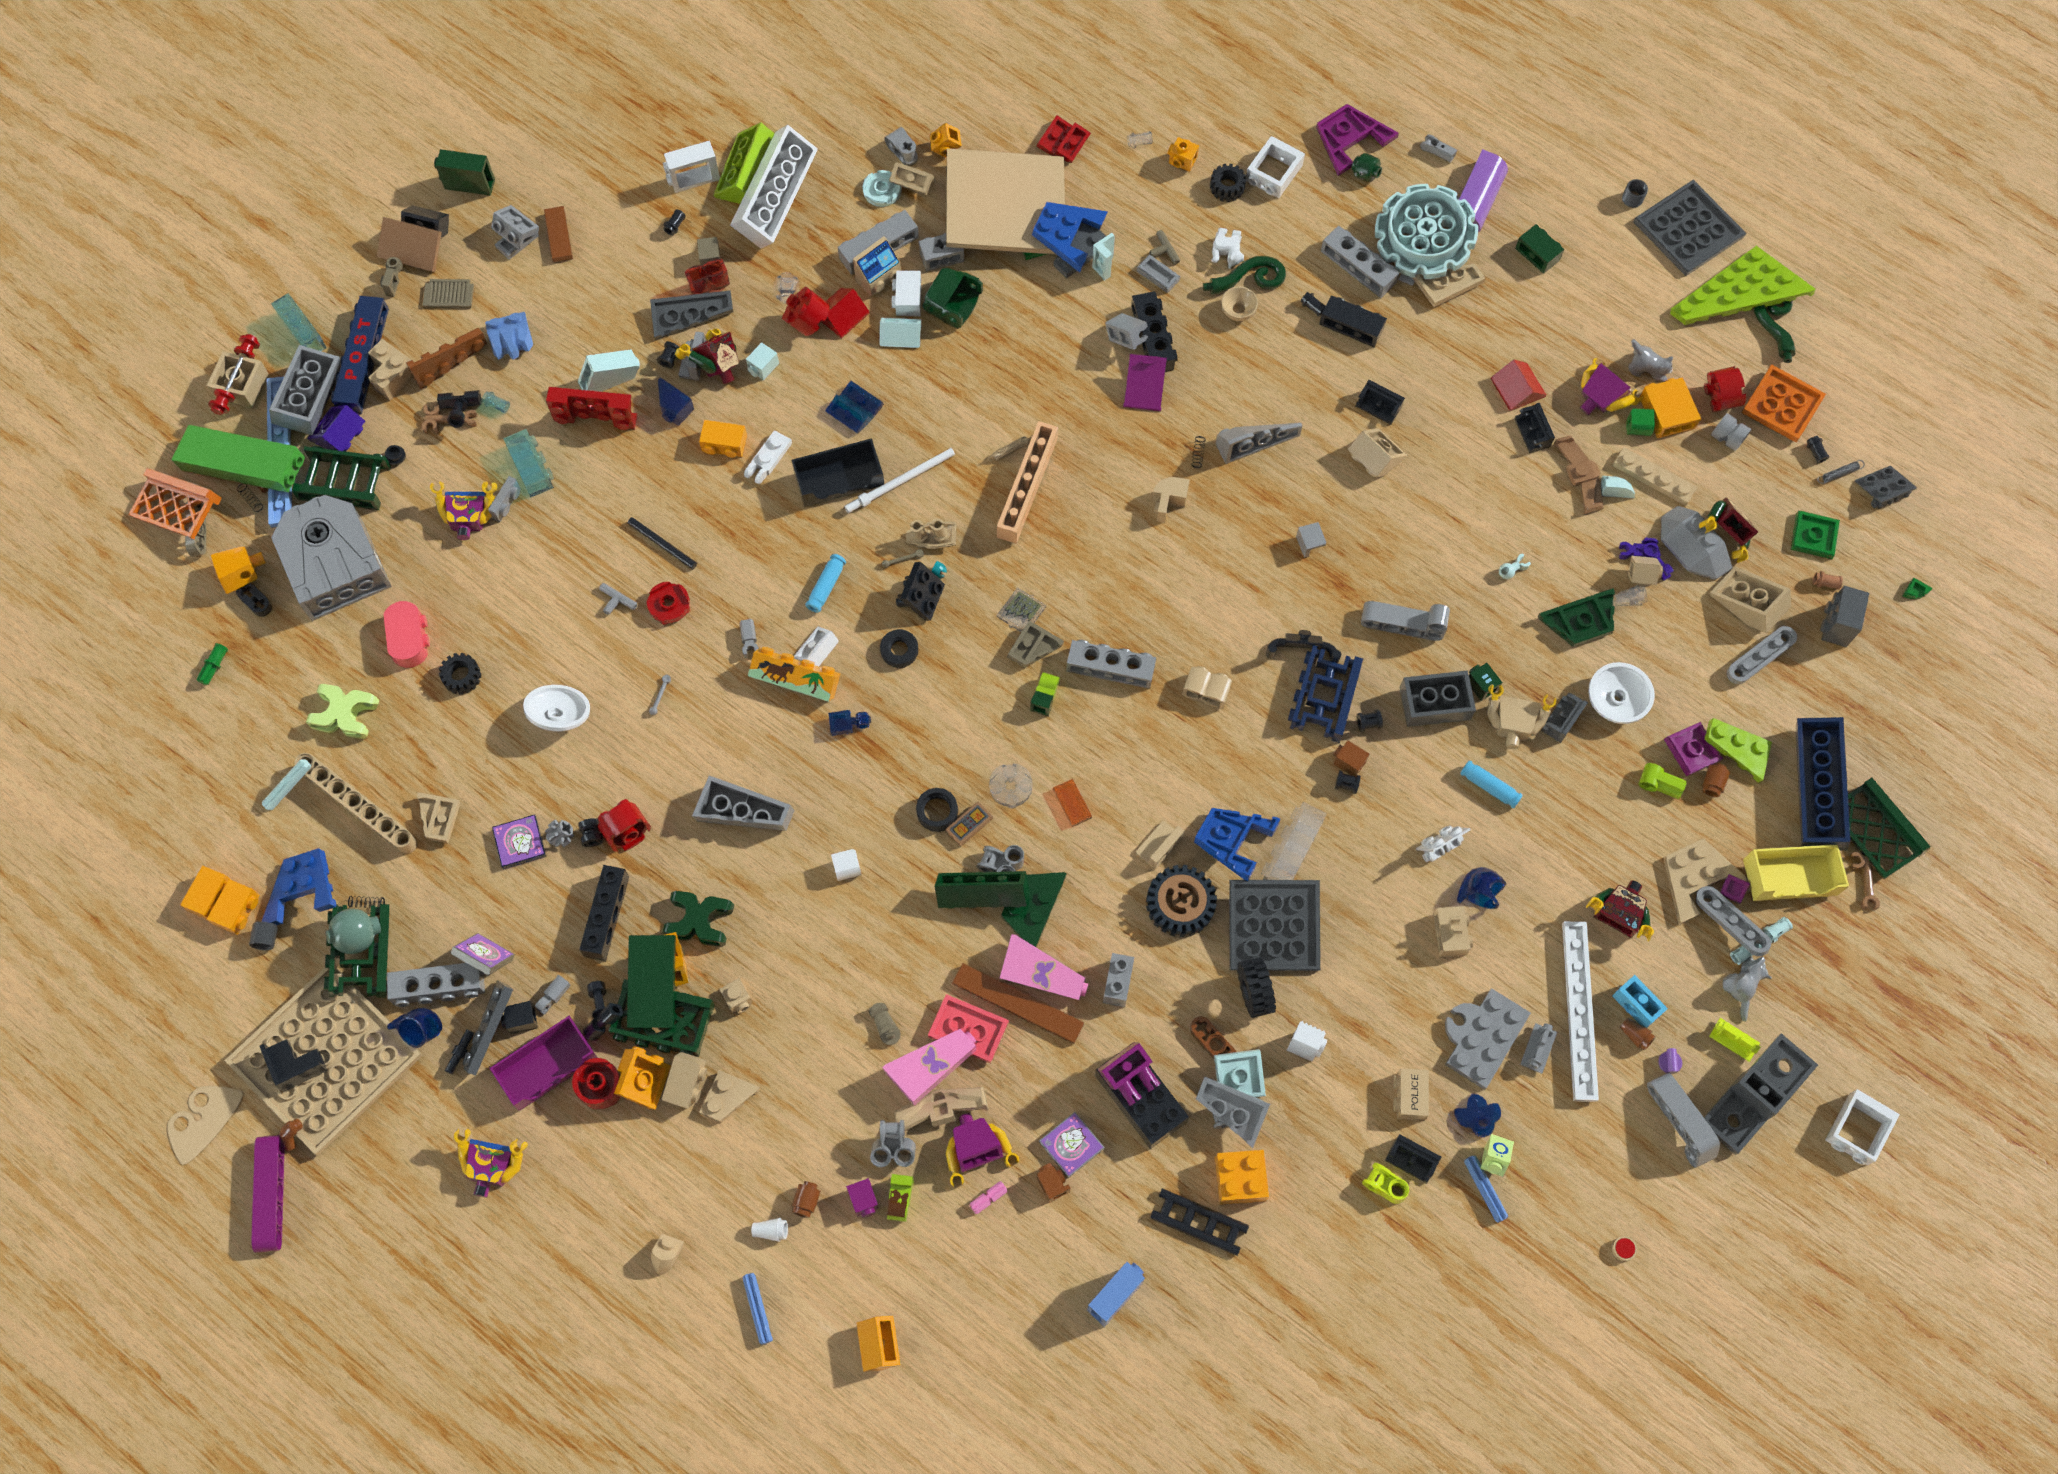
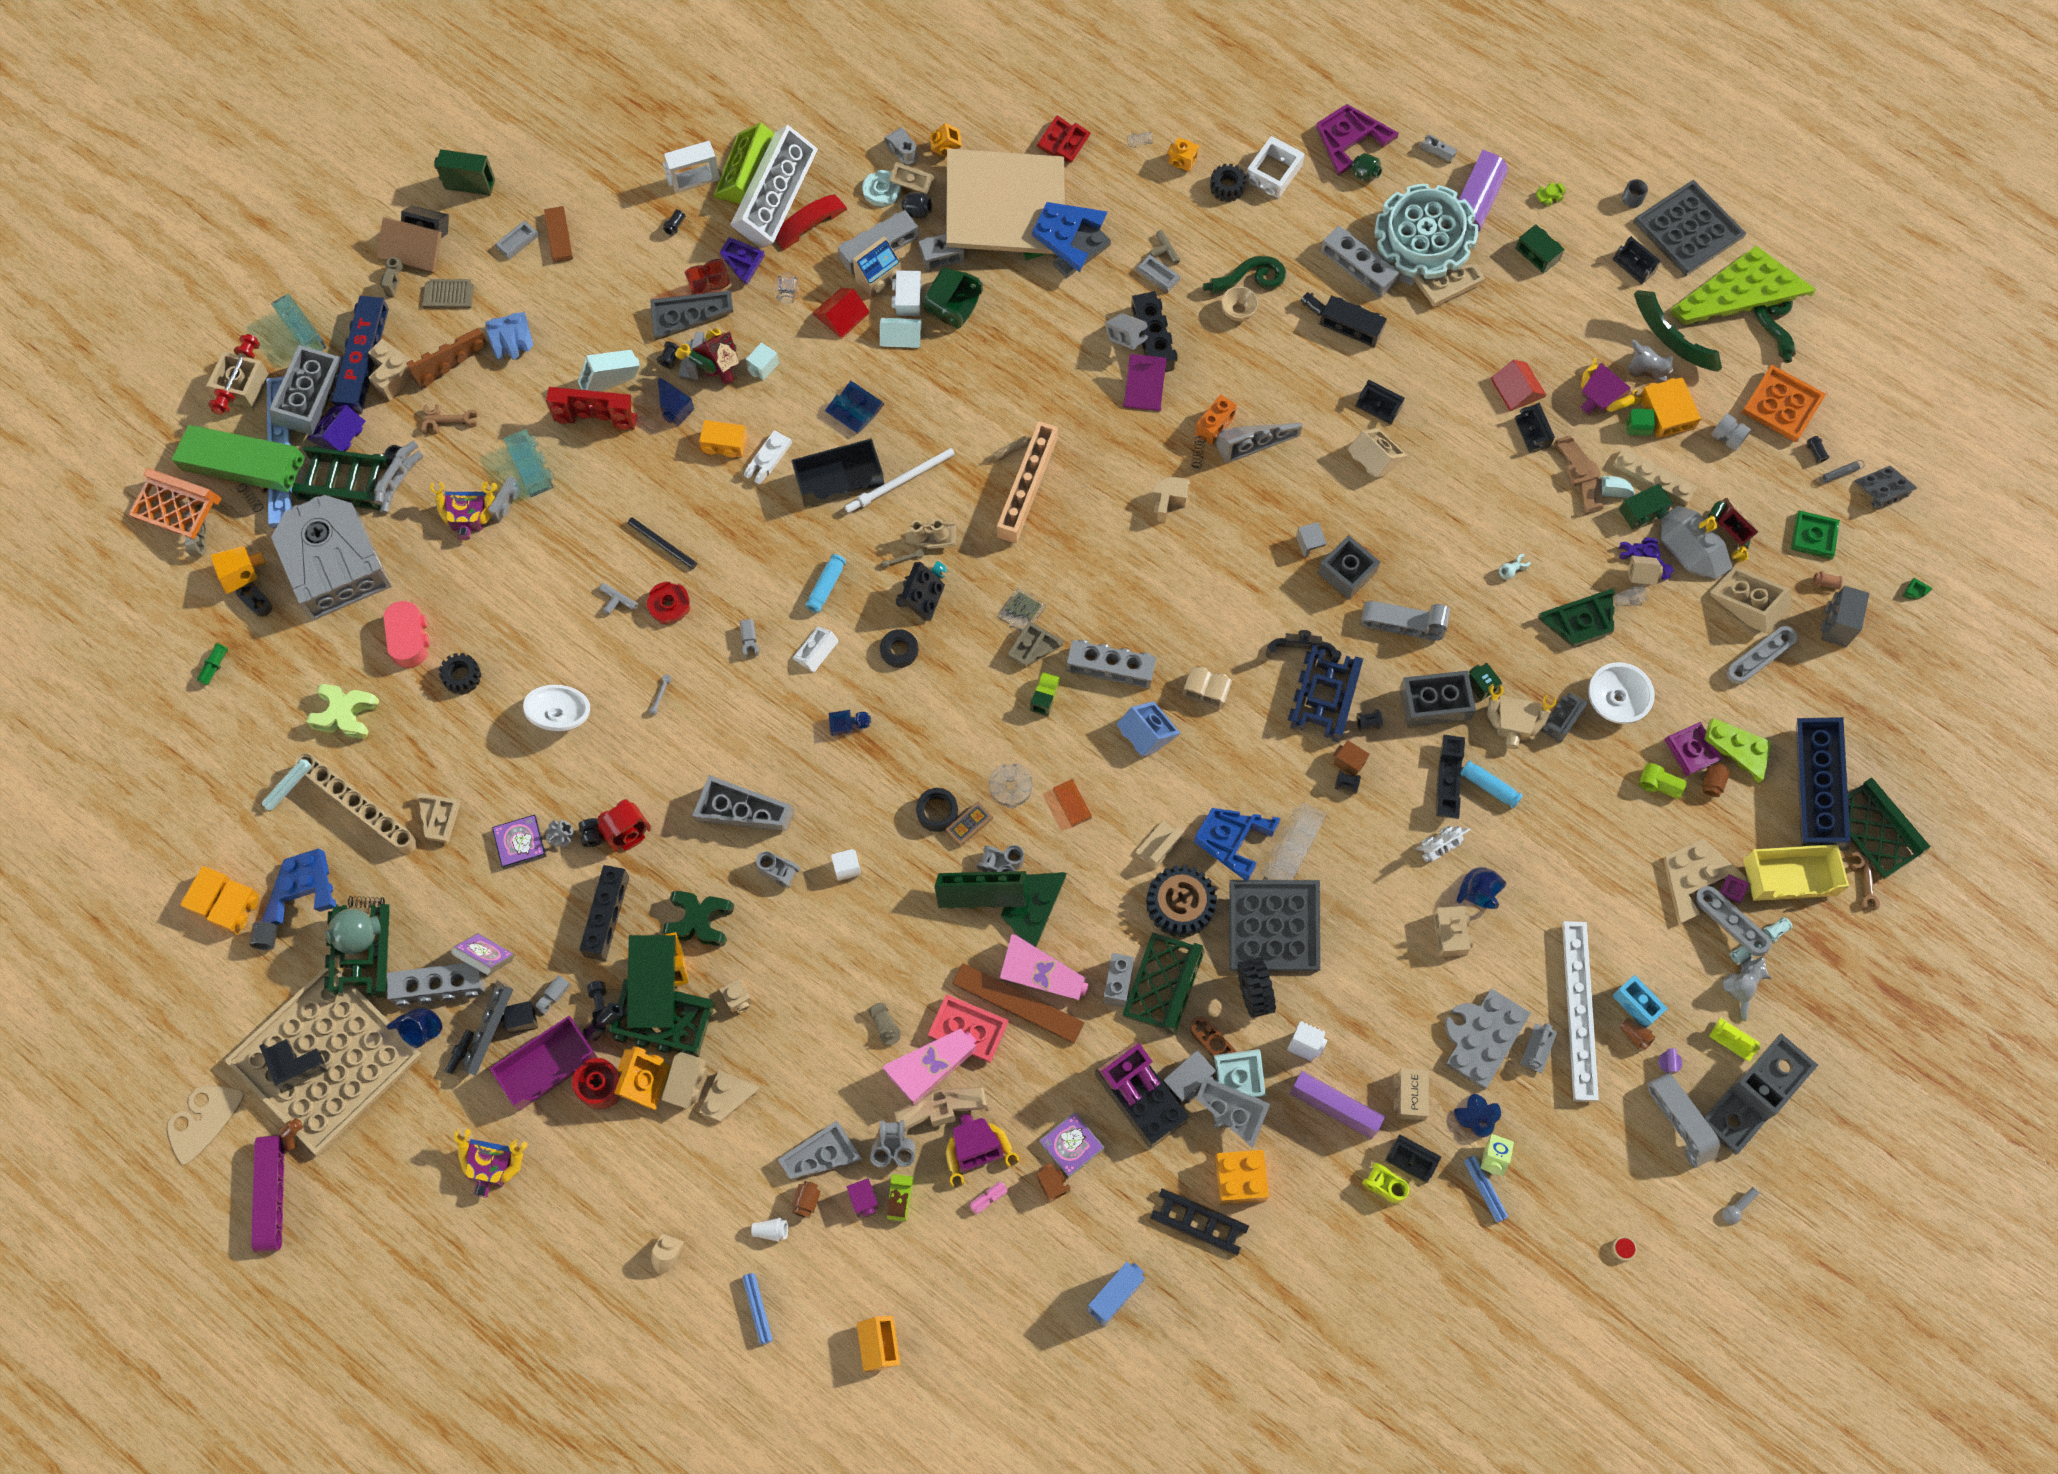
black bar [437,390,482,428] -> none
clear light blue pin [482,391,510,414] -> none
light grey bracket [491,205,539,250] -> none
dark tan brick [697,237,721,271] -> none
brick [748,647,841,702] -> none
red brick [782,286,829,336] -> none
light aqua panel [1092,233,1115,281] -> none
white animal [1212,228,1244,269] -> none
torso [1586,880,1654,942] -> none
red brick [1704,366,1746,412] -> none
white window [1825,1089,1900,1165] -> none
none -> light grey piece [374,441,423,514]
none -> dark purple wing [720,237,765,285]
none -> light grey piece [756,851,801,888]
none -> red slope [775,194,847,251]
none -> light grey wing [778,1121,863,1180]
none -> black head [901,192,932,218]
none -> medium blue slope [1116,701,1180,756]
none -> dark green fence [1122,932,1205,1035]
none -> light grey brick [1163,1050,1216,1106]
none -> orange brick [1195,394,1237,446]
none -> medium lavender brick [1289,1071,1385,1139]
none -> dark grey brick [1317,535,1380,600]
none -> black slope [1436,735,1465,819]
none -> lime piece [1535,182,1566,207]
none -> black hinge [1612,236,1661,284]
none -> dark green brick [1619,484,1673,529]
none -> dark green tile [1634,290,1722,372]
none -> light grey bar [1722,1186,1760,1224]

